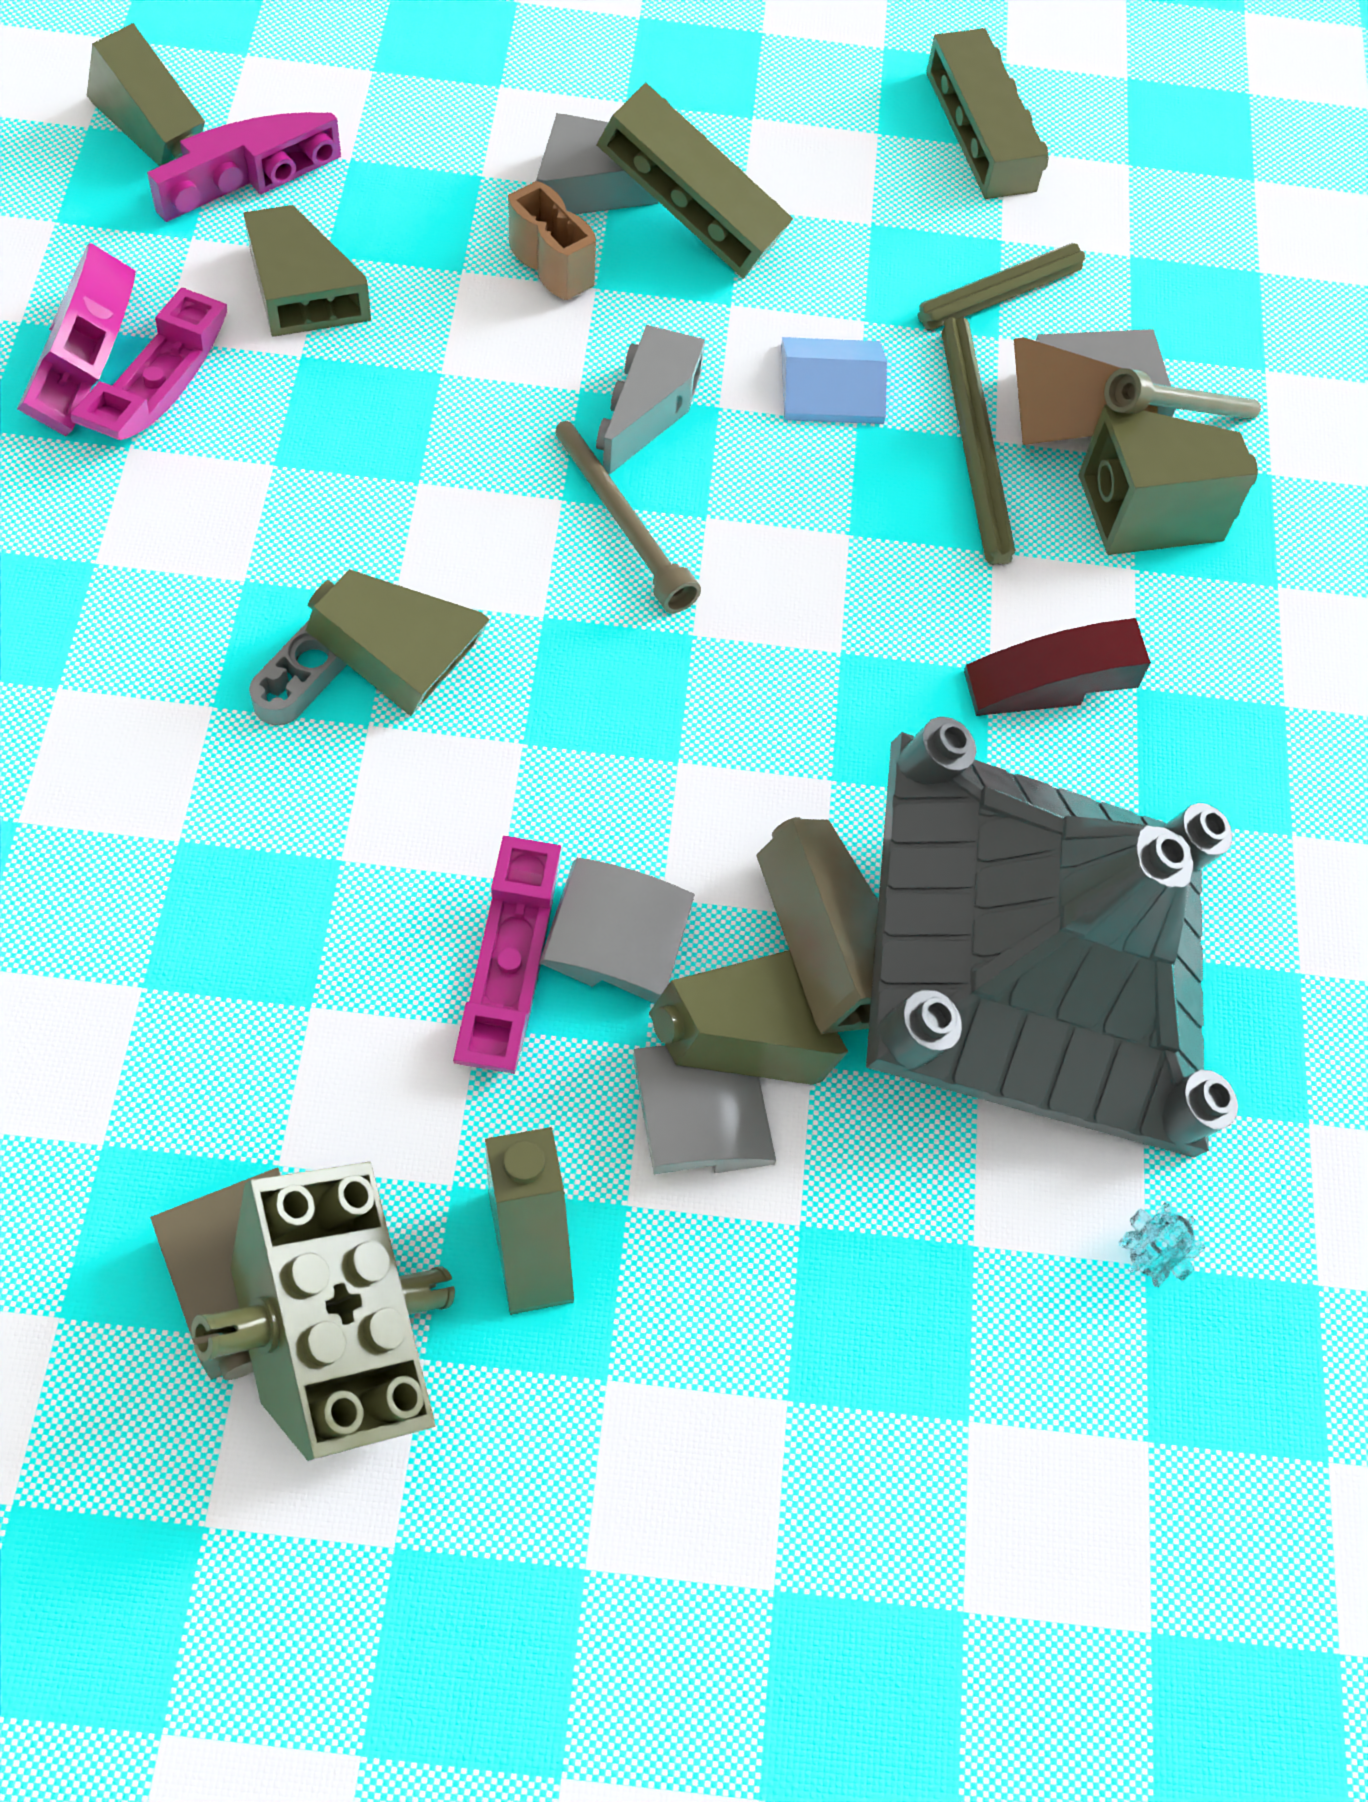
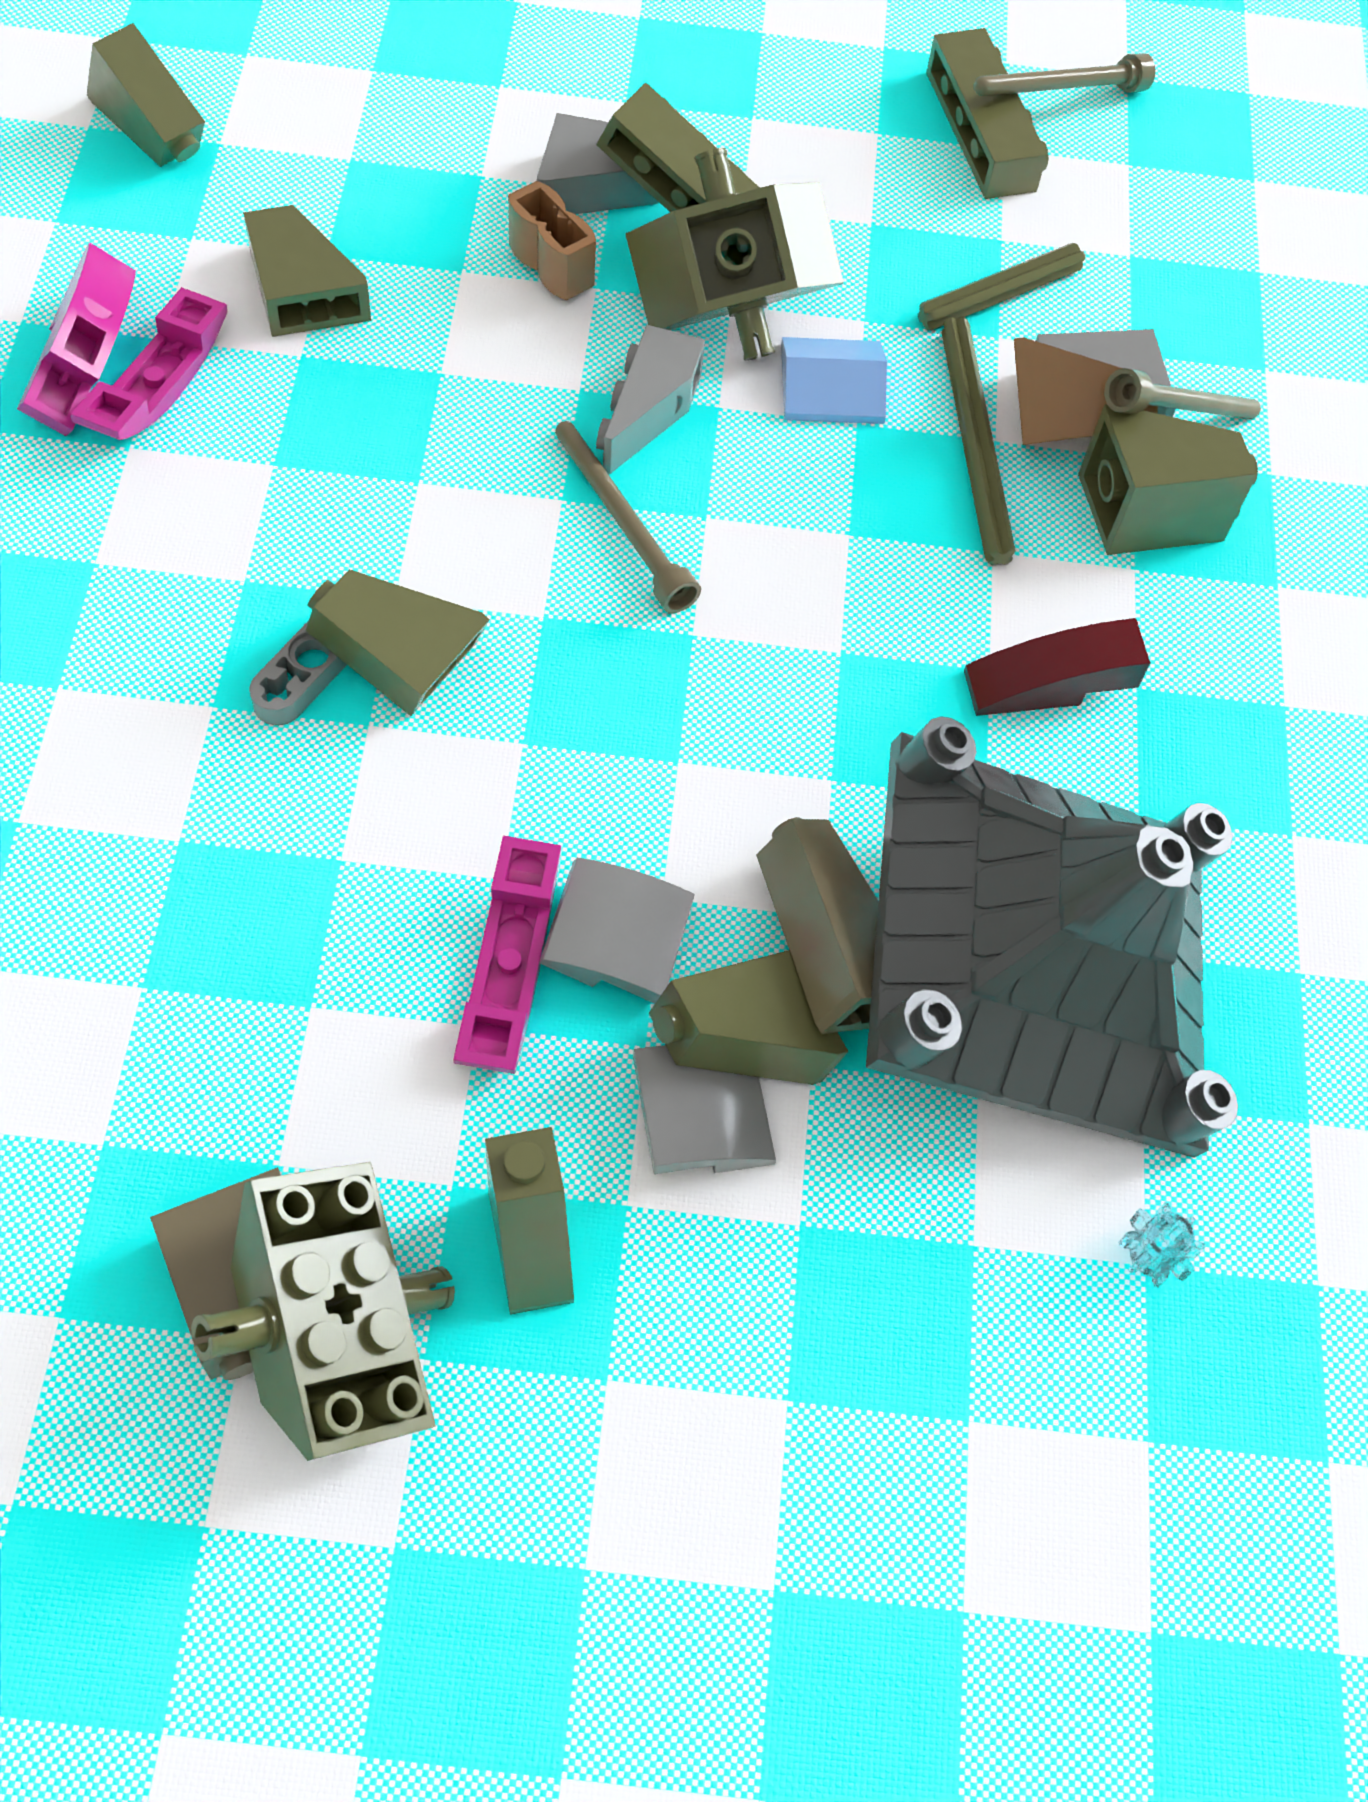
dark pink slope [147,112,342,222] -> none
none -> olive slope [625,148,844,361]
none -> dark tan piece [974,53,1156,96]

